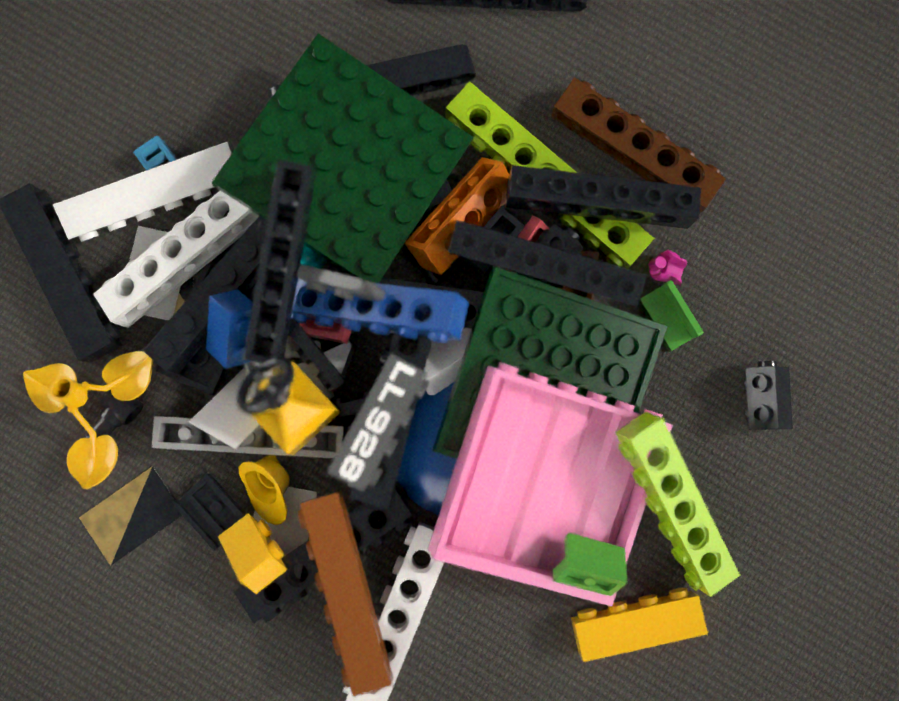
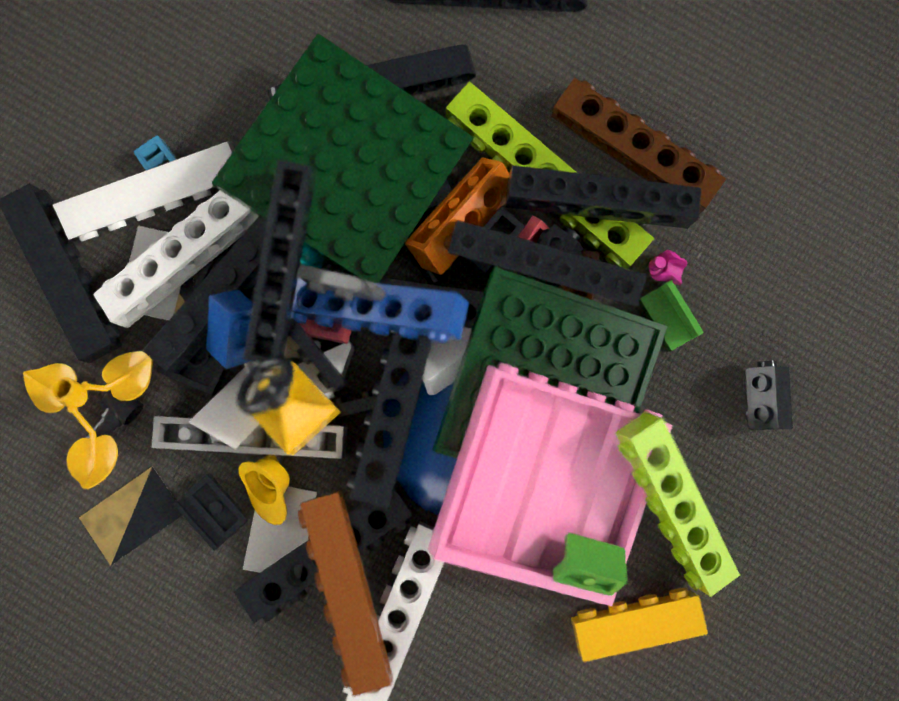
yellow brick [218,513,287,594] -> none
dark grey brick [327,354,430,491] -> none

